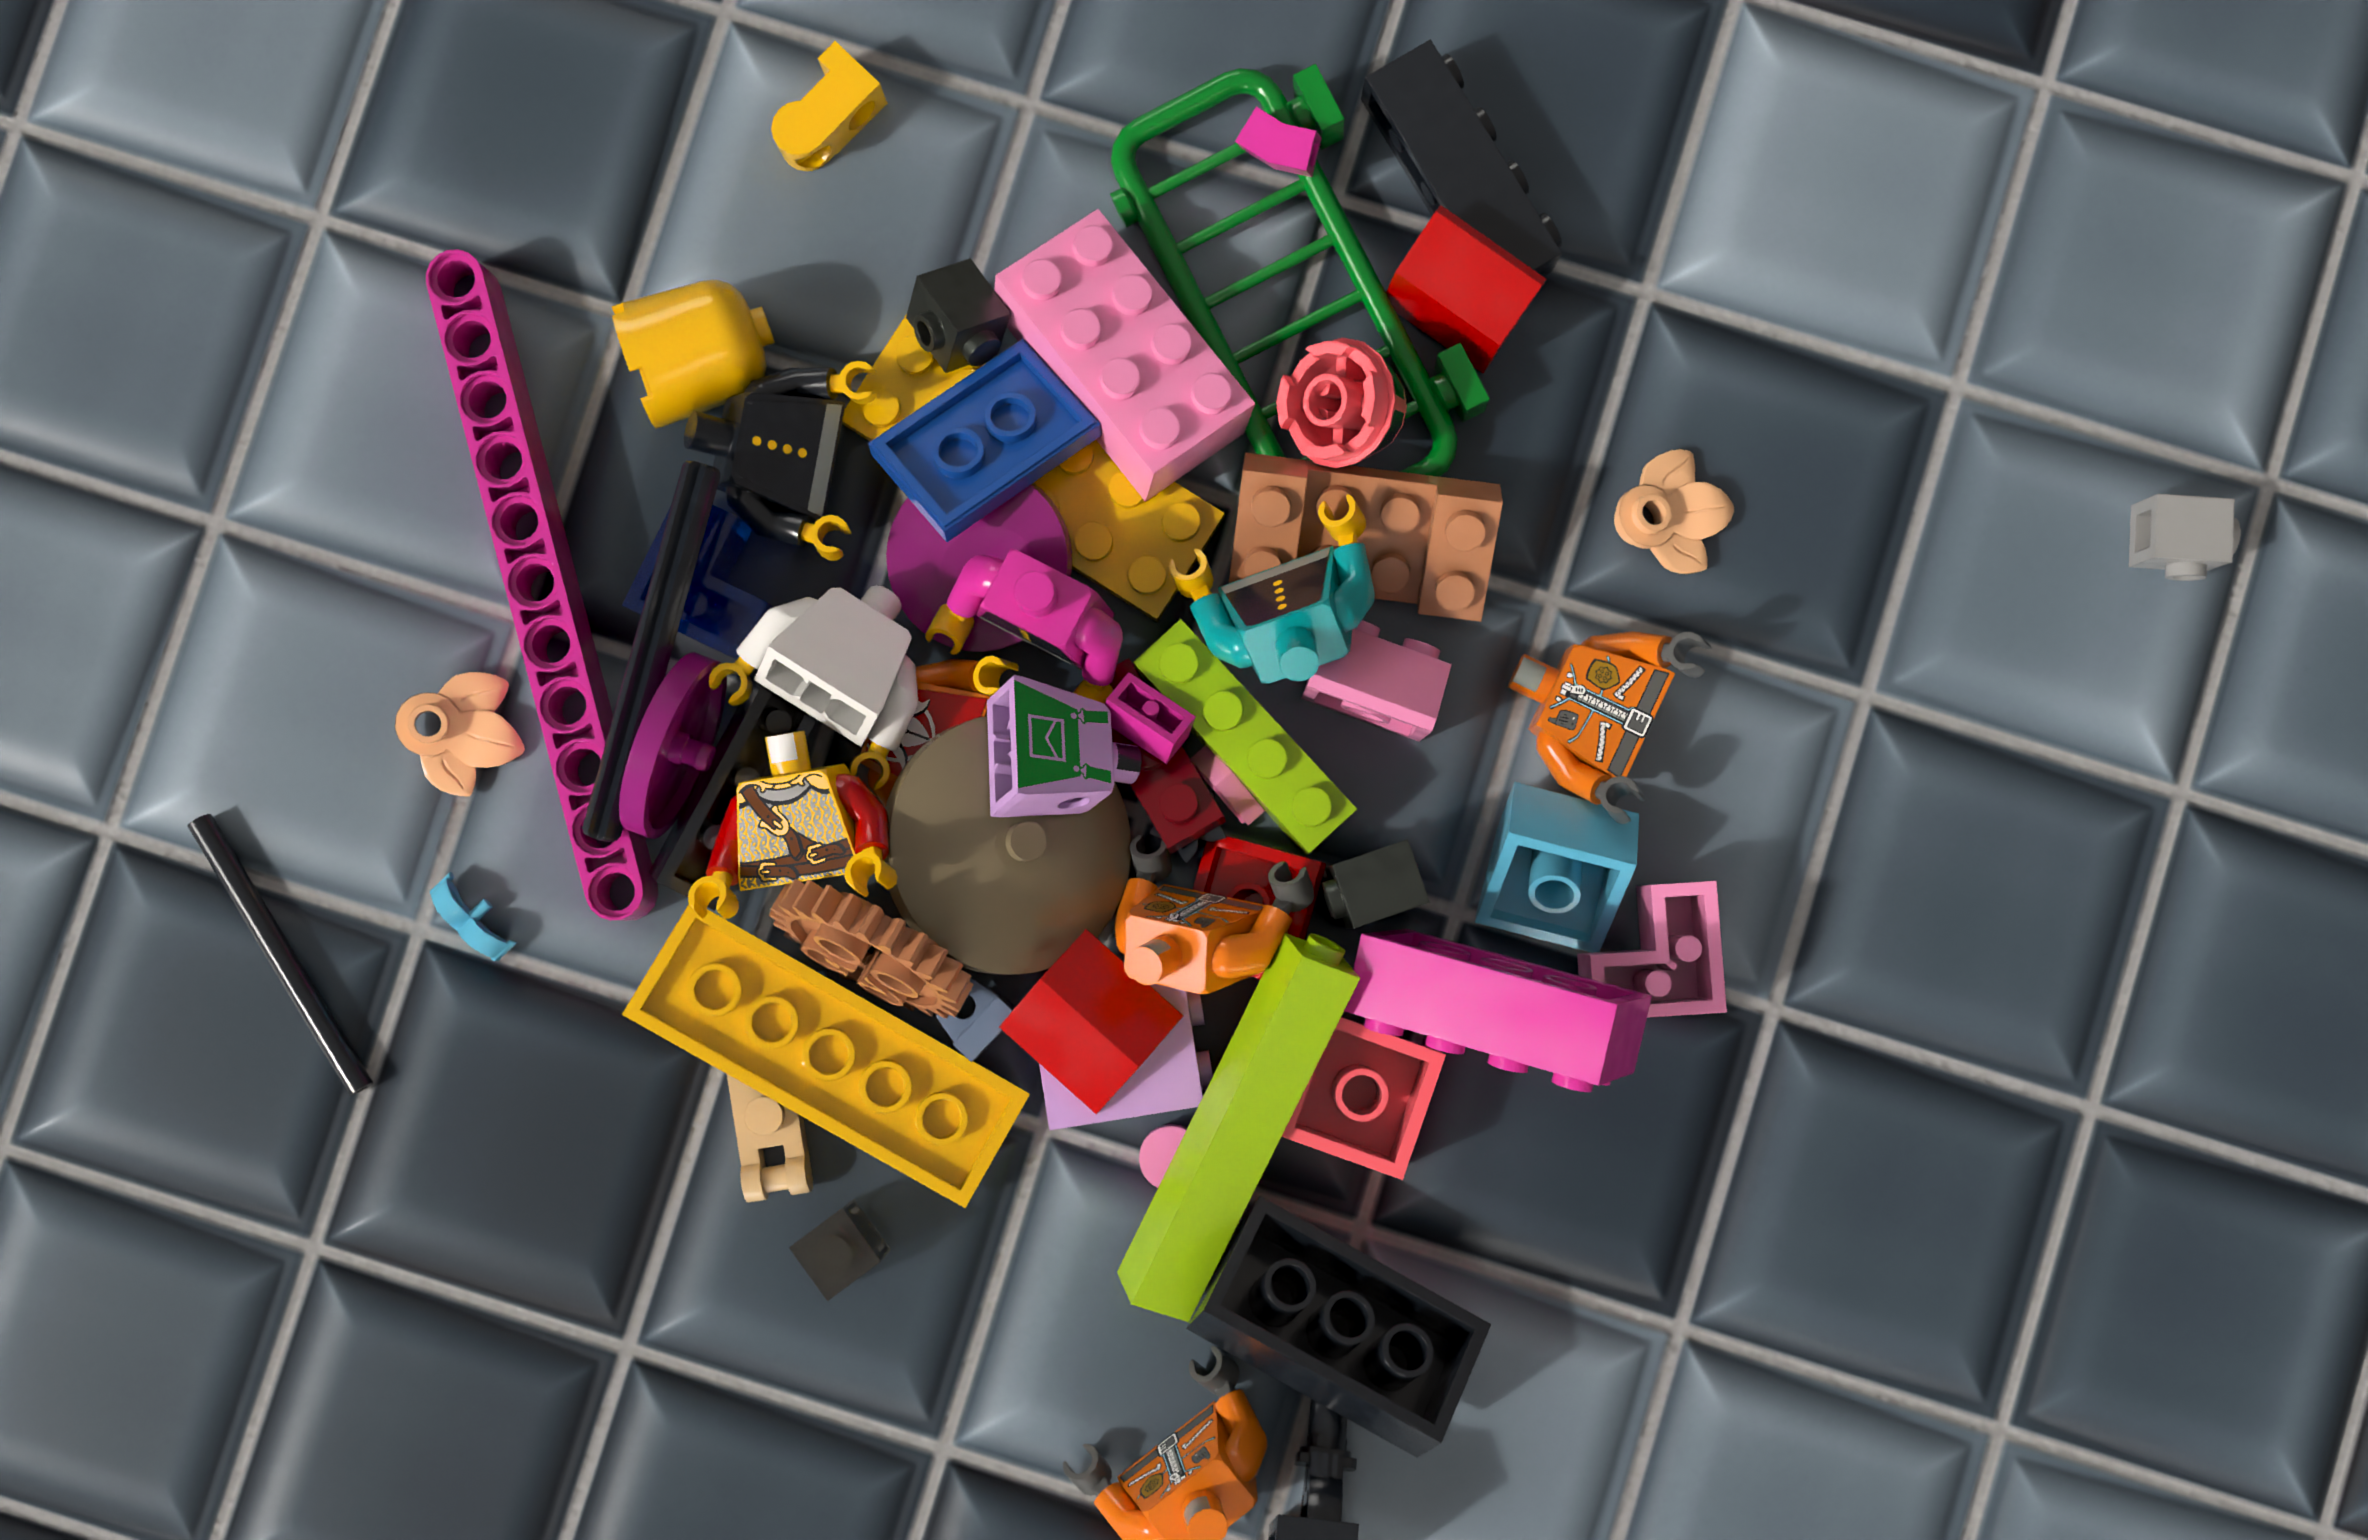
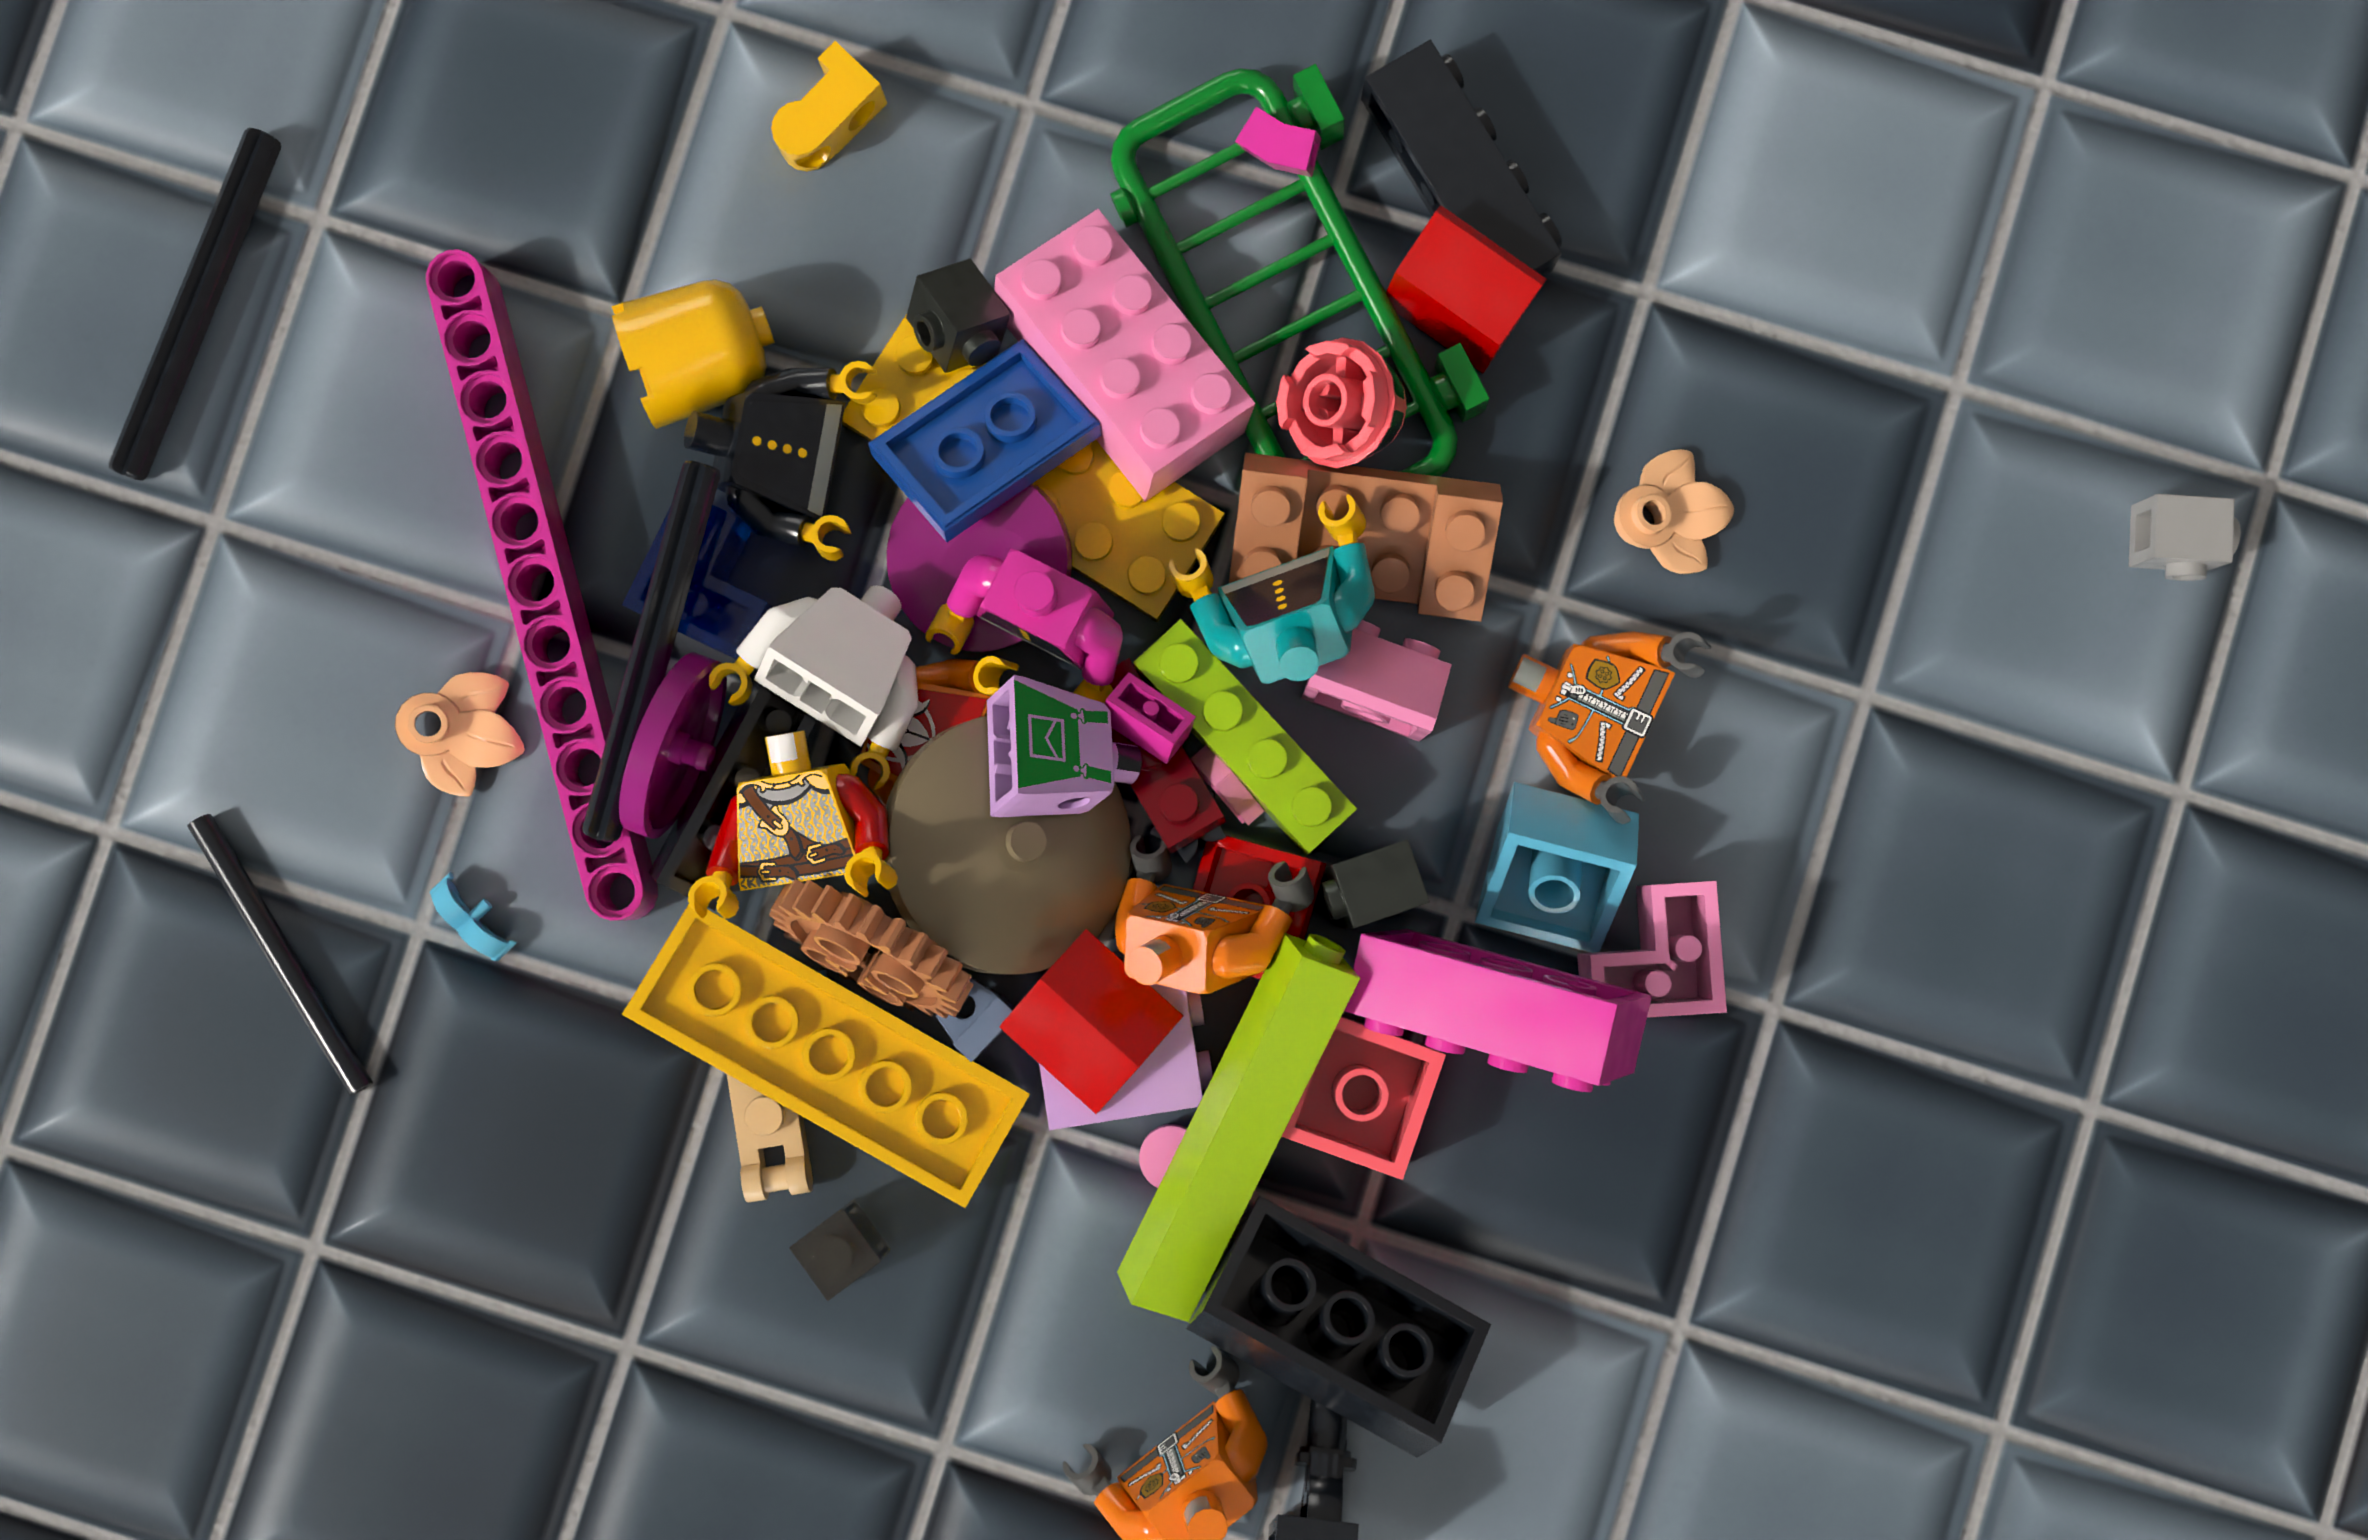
none -> black axle [108,127,281,481]

